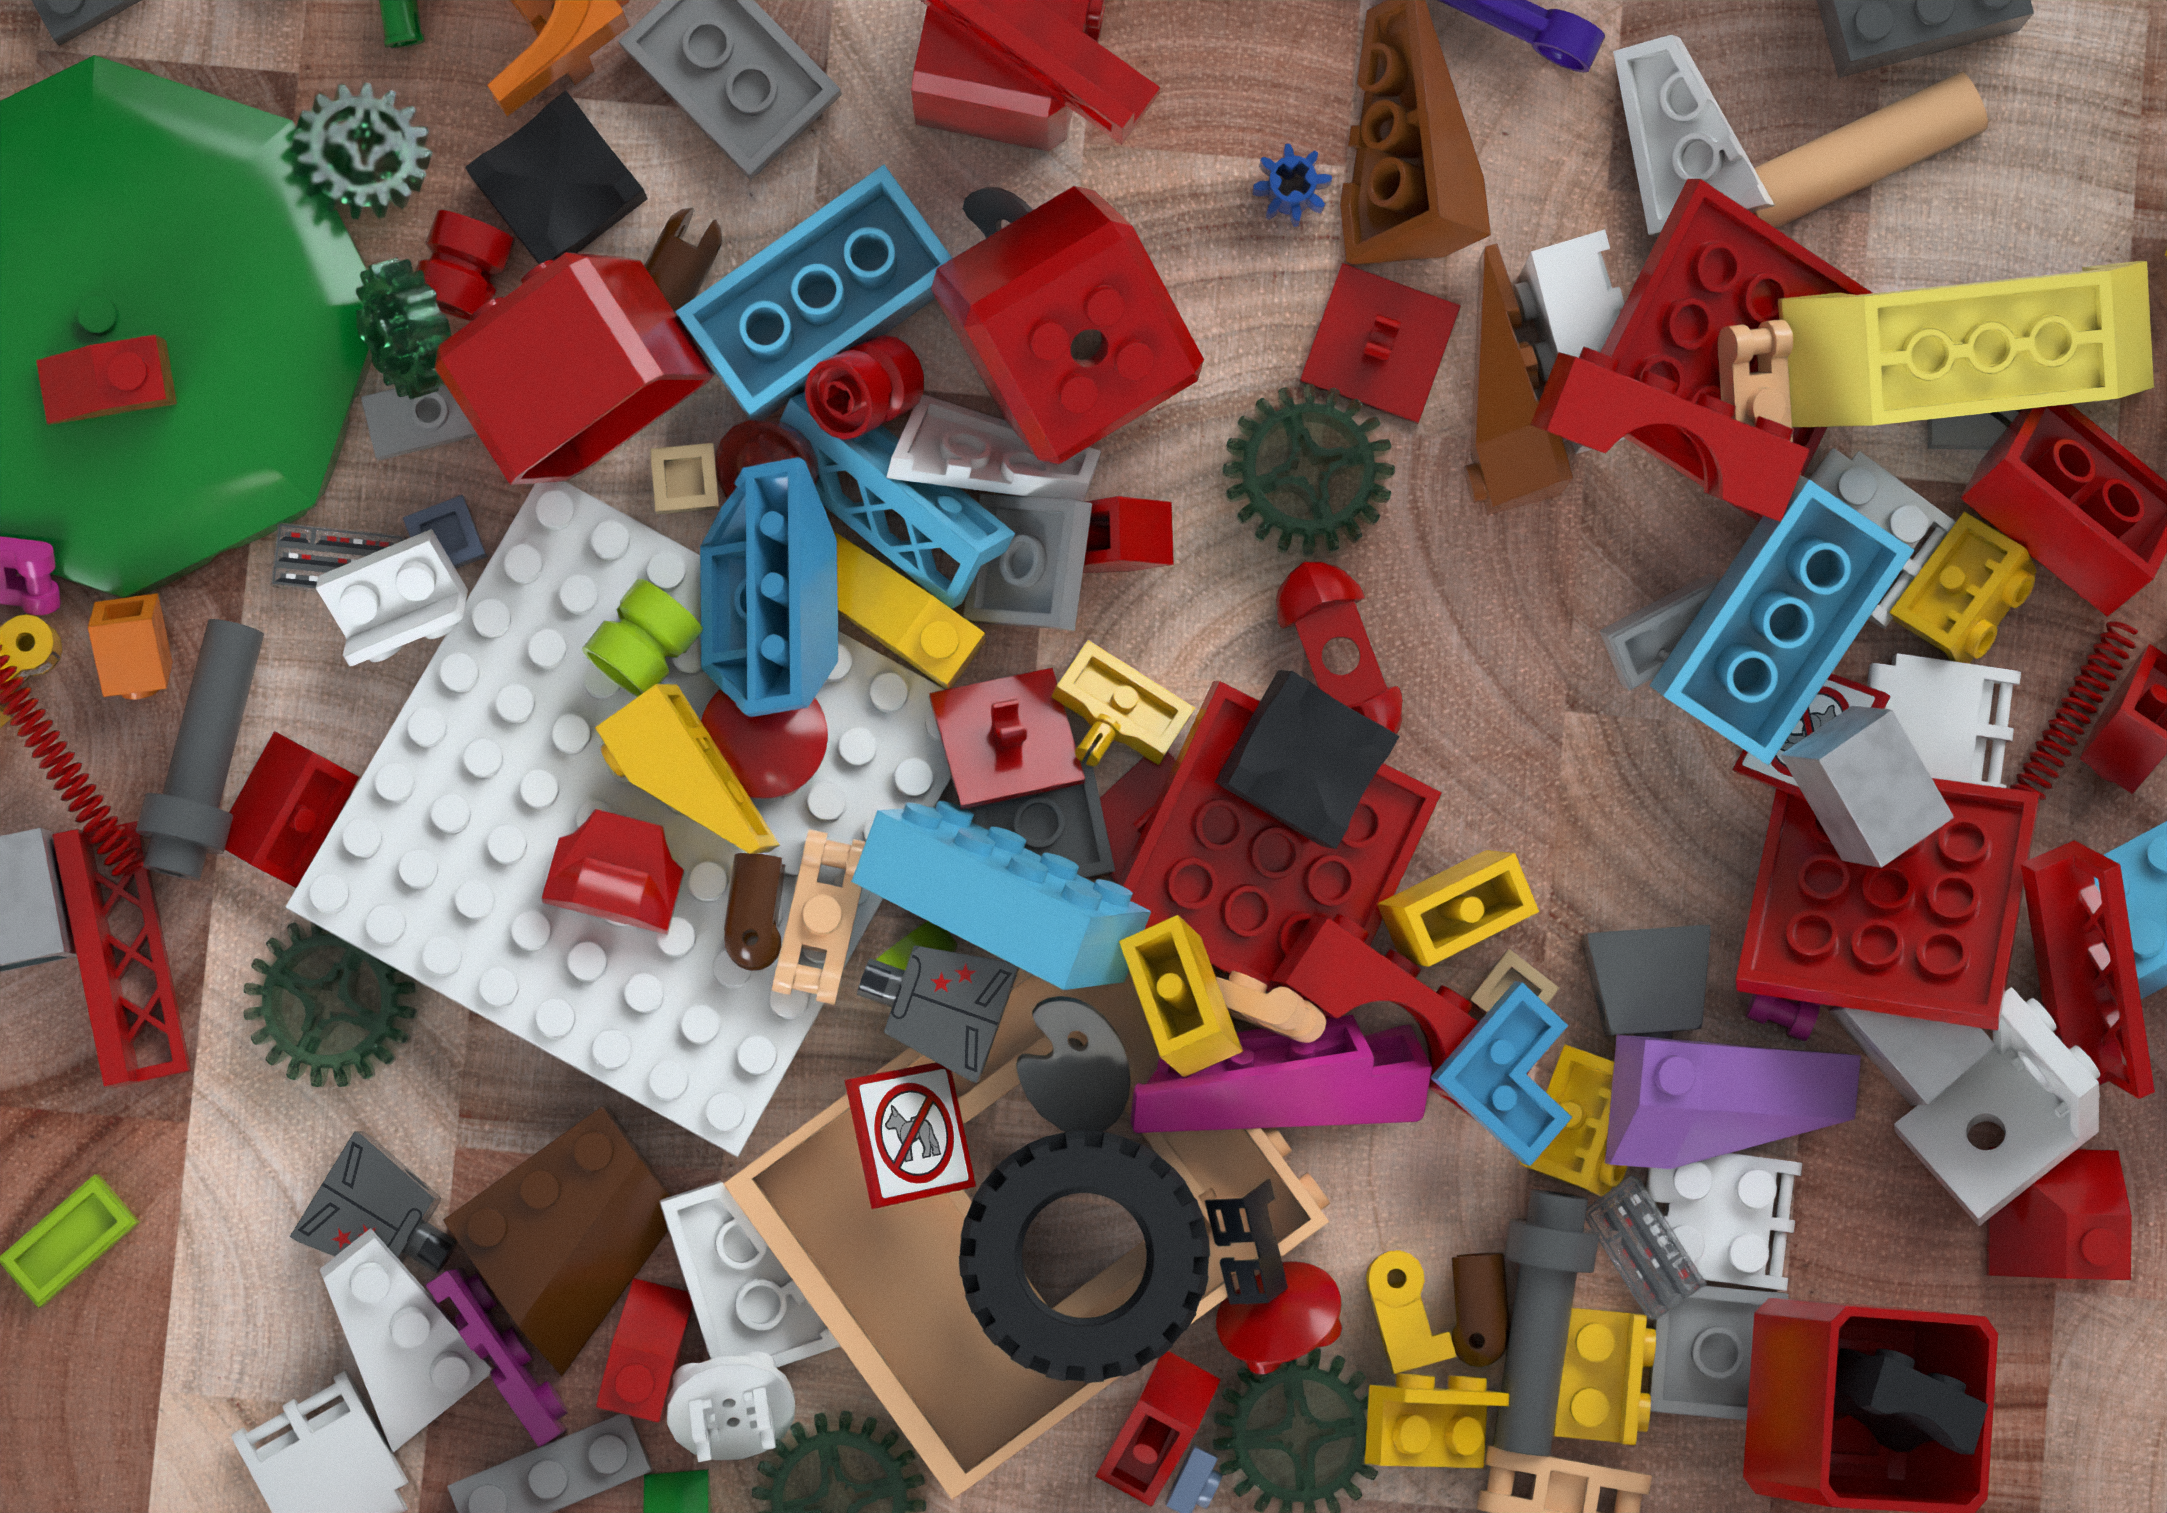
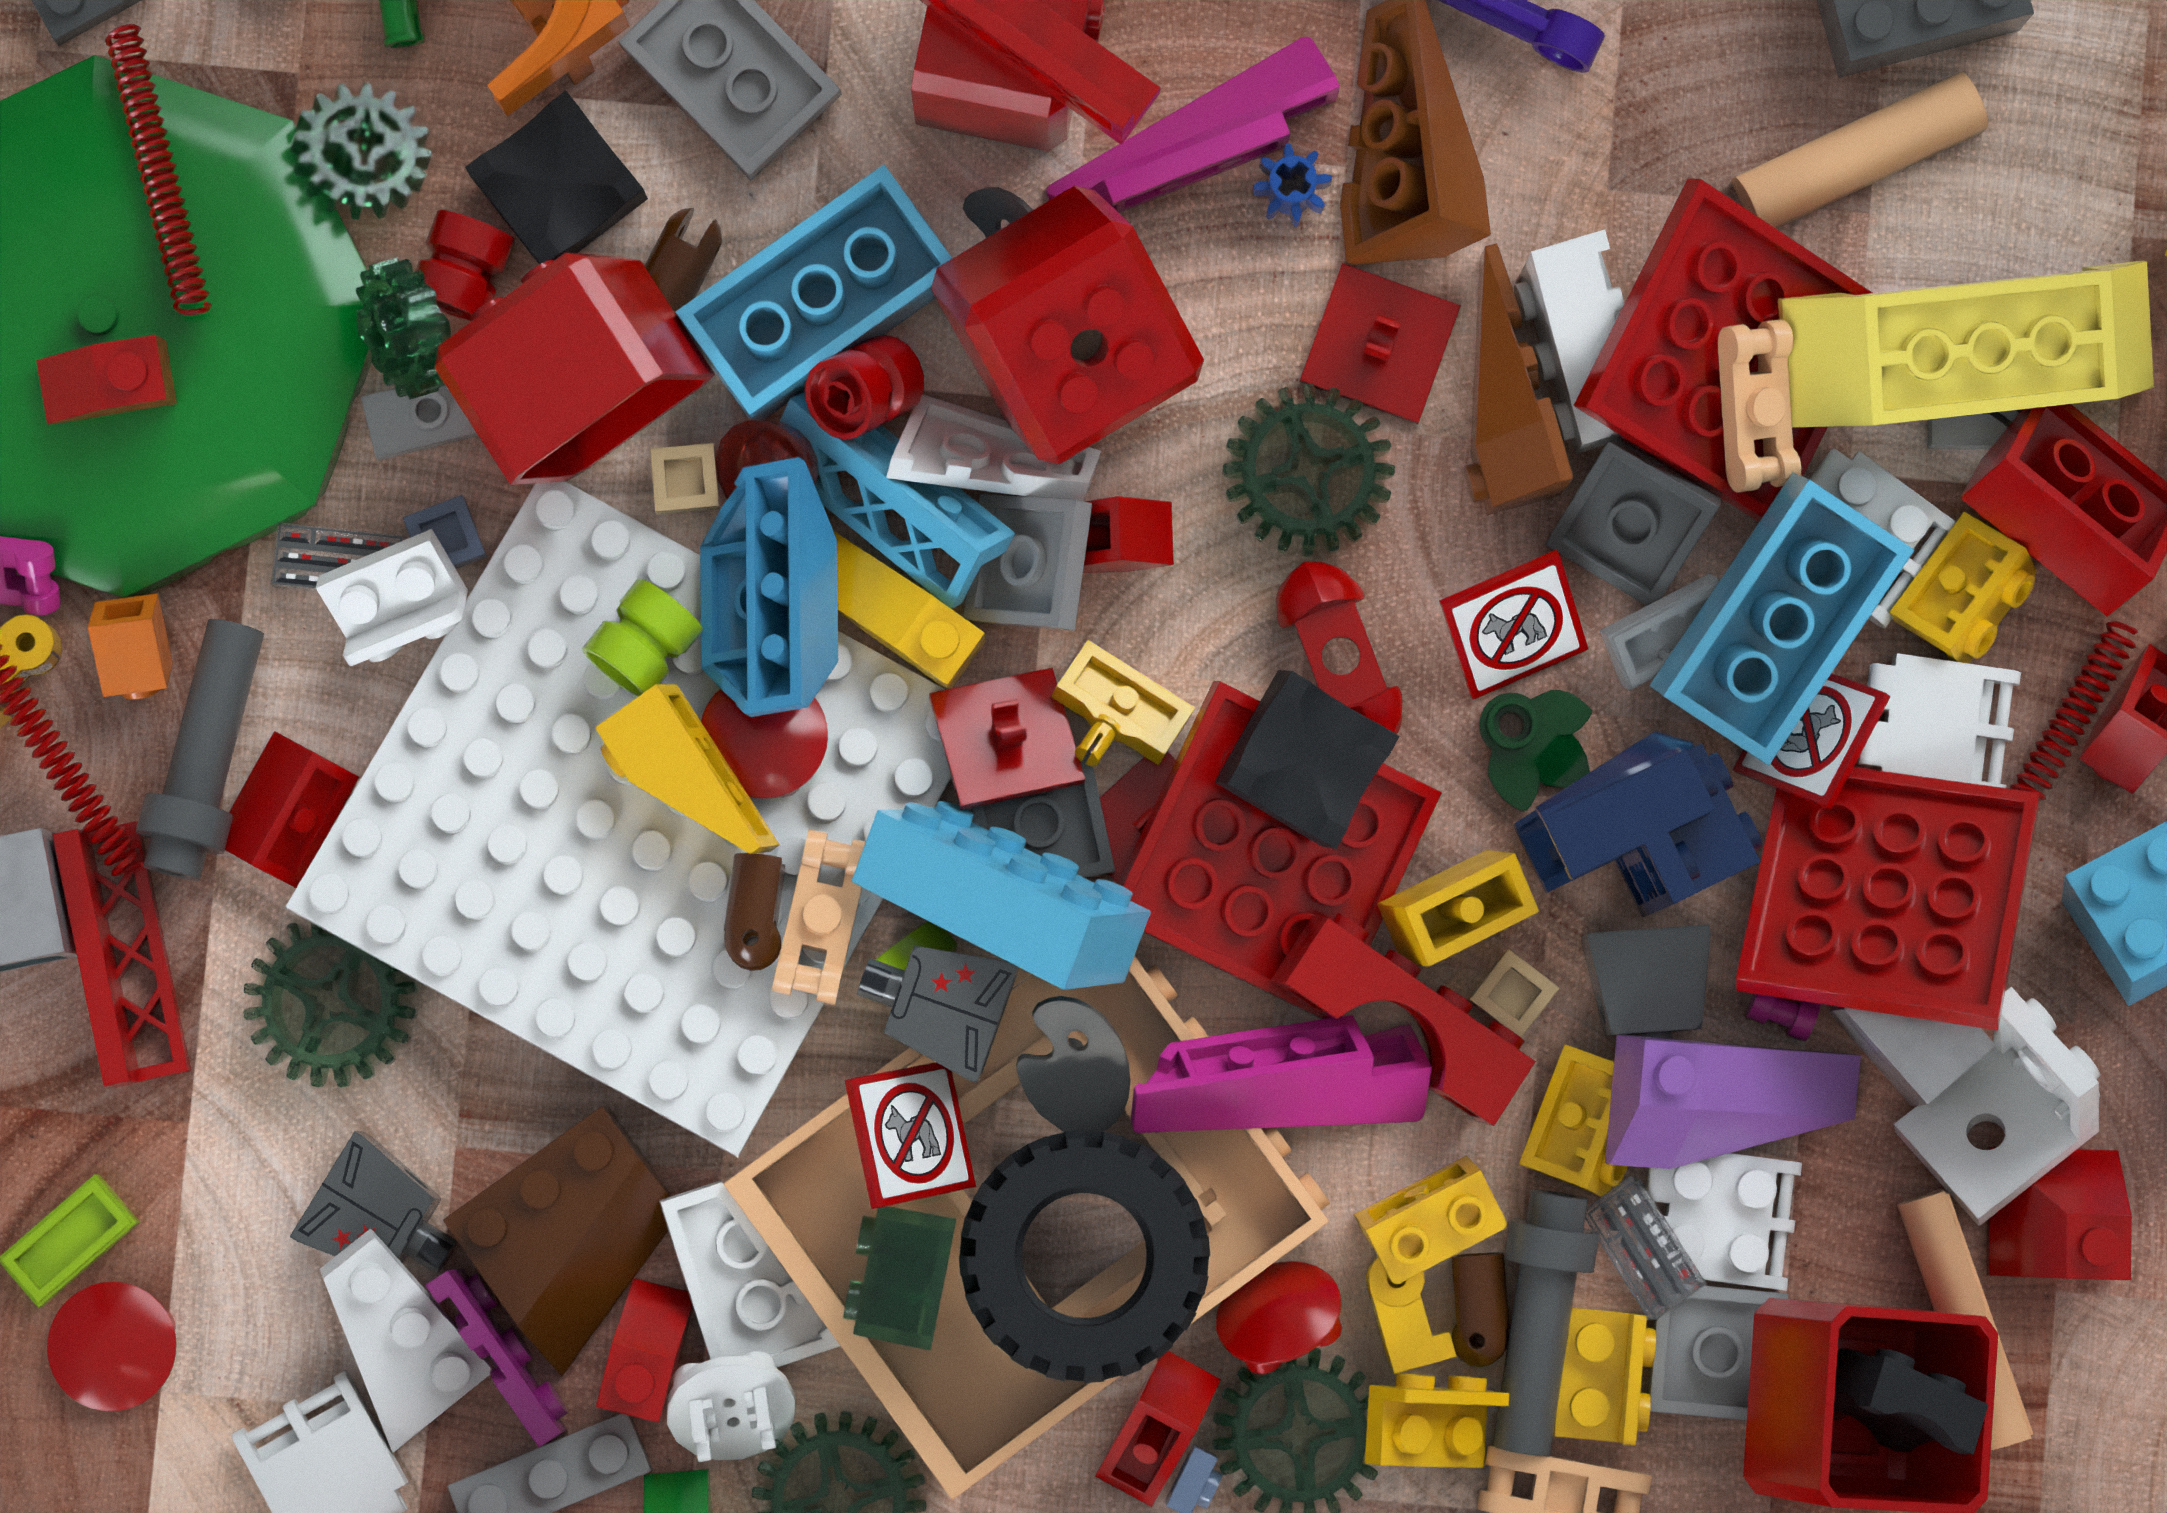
red slope [541,809,684,935] -> none
yellow brick [1119,915,1243,1077] -> none
black piece [1205,1179,1288,1304] -> none
light nougat plate [1214,971,1326,1043] -> none
dark azure plate [1431,981,1572,1166] -> none
red arch [1530,347,1810,522] -> none
white wing [1613,35,1775,237] -> none
flat silver piece [1781,706,1954,868] -> none
red fence [2020,840,2155,1099] -> none
none -> red dish [47,1282,177,1411]
none -> red piece [105,24,212,315]
none -> clear green slope [843,1206,956,1351]
none -> dark pink wedge [1046,36,1340,213]
none -> yellow bracket [1353,1155,1507,1284]
none -> piece [1439,549,1589,700]
none -> dark green plate [1479,690,1592,812]
none -> dark blue piece [1514,731,1762,918]
none -> dark grey plate [1545,434,1722,606]
none -> light nougat brick [1897,1188,2033,1450]

